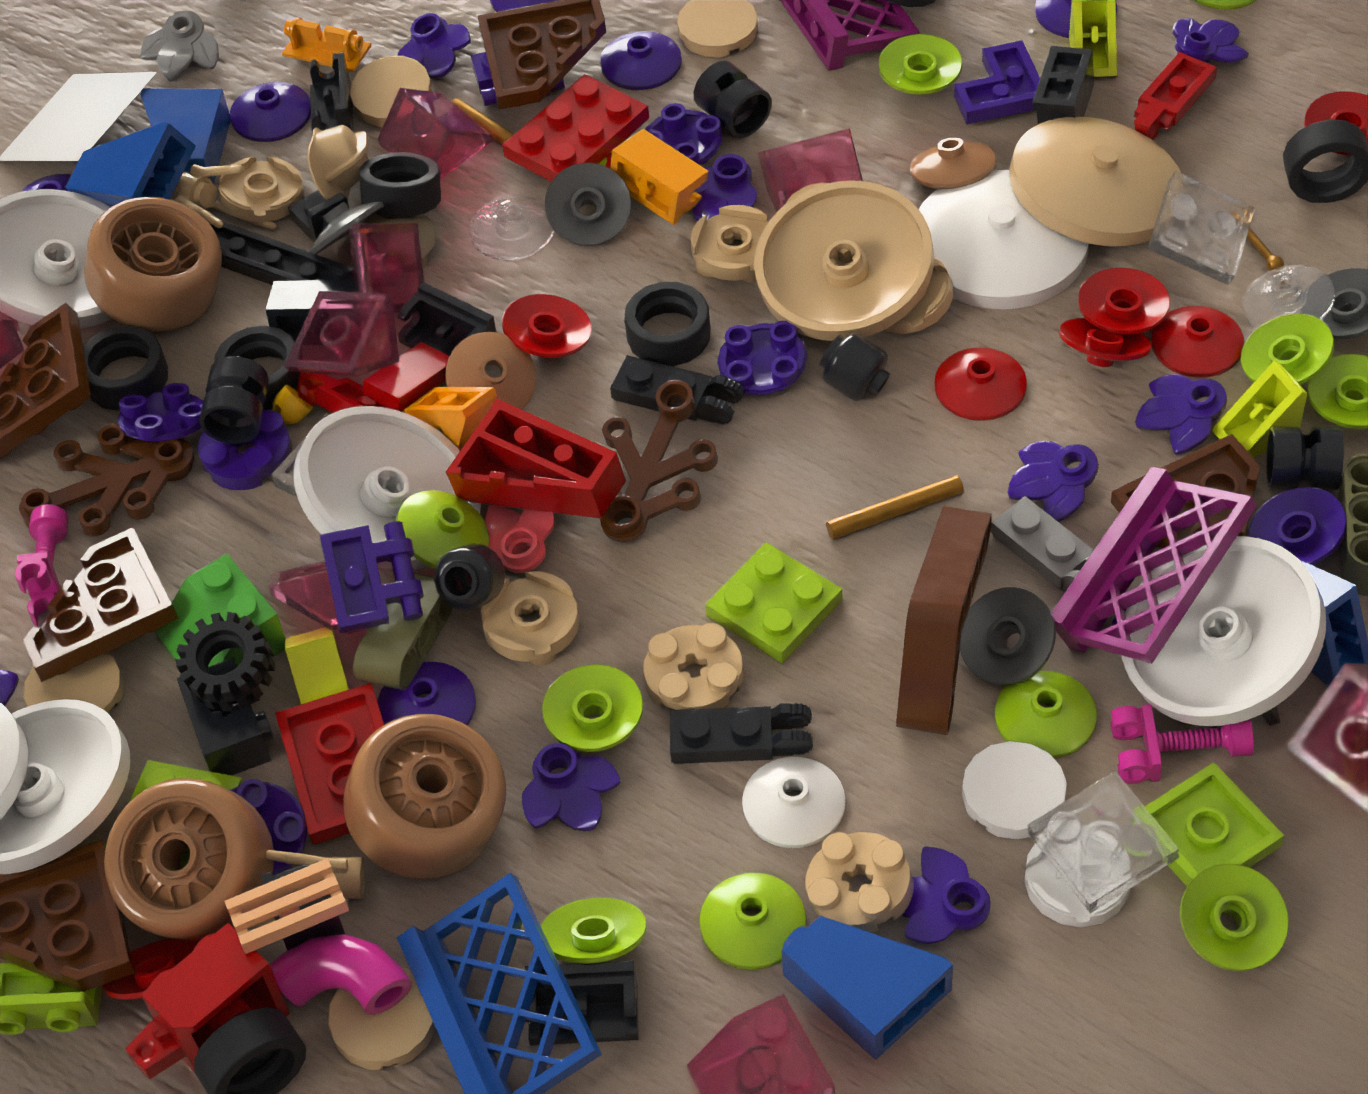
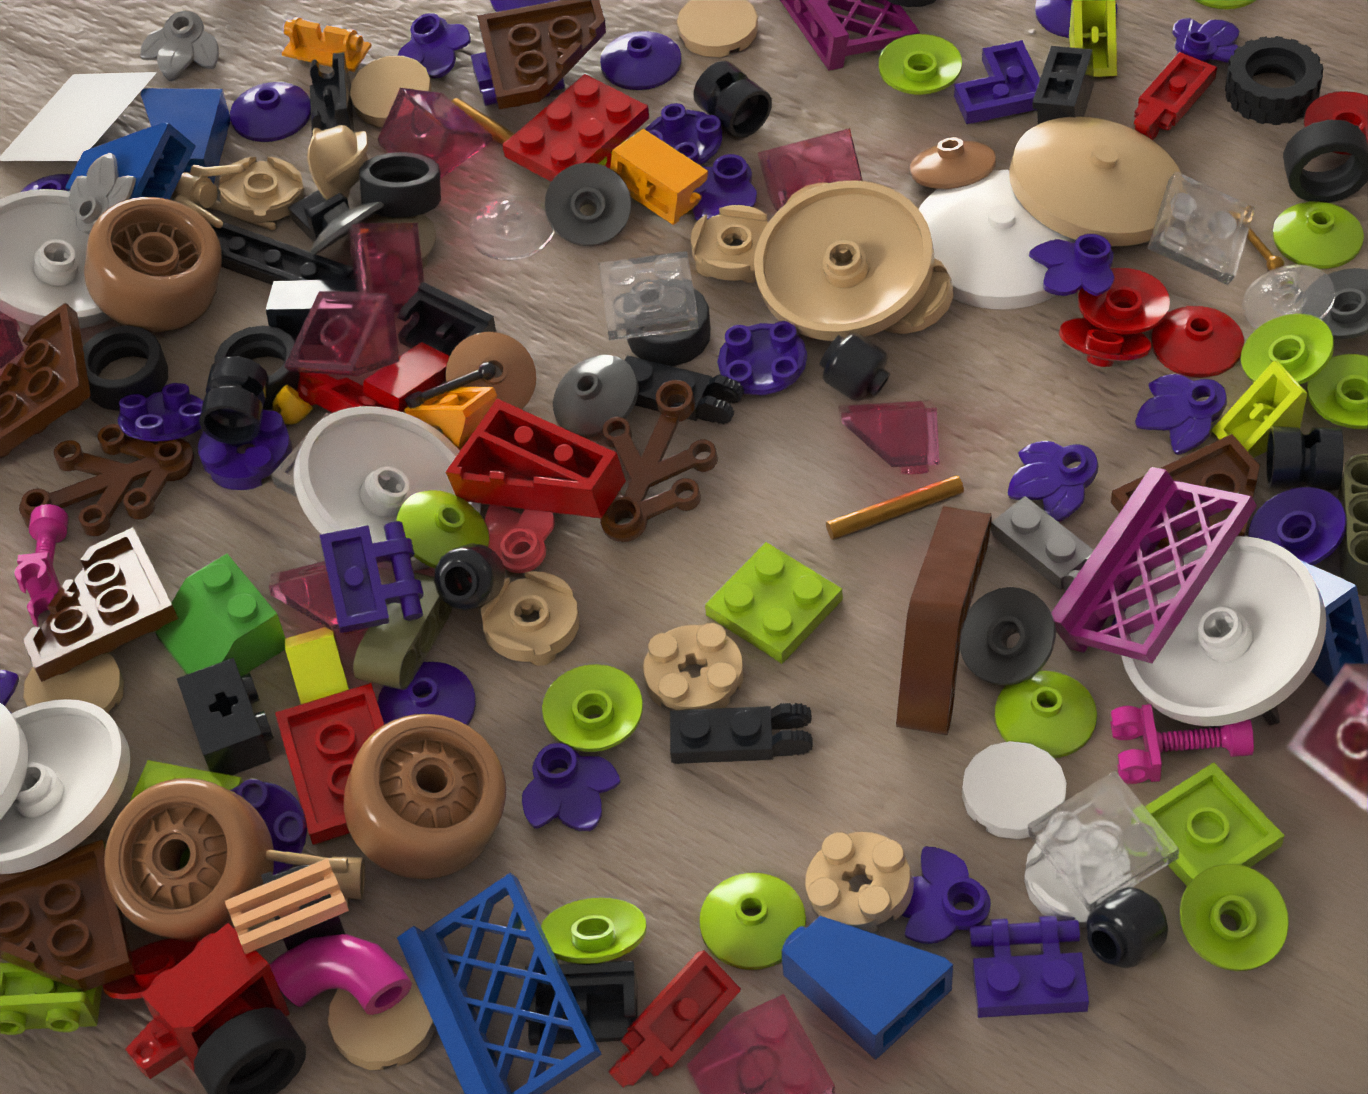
black tyre [176,612,275,711] -> none
red dish [502,294,592,358] -> none
white dish [742,757,845,848] -> none
red dish [934,347,1027,421] -> none
none -> light grey plate [69,153,136,234]
none -> black hinge [405,362,496,408]
none -> dark grey dish [553,355,639,437]
none -> clear plate [599,251,699,341]
none -> red hinge [608,950,741,1088]
none -> clear pink slope [838,400,940,475]
none -> dark purple plate [969,916,1089,1018]
none -> dark purple plate [1029,234,1114,296]
none -> black head [1086,887,1168,969]
none -> black tyre [1225,36,1324,125]
none -> lime dish [1273,201,1364,269]

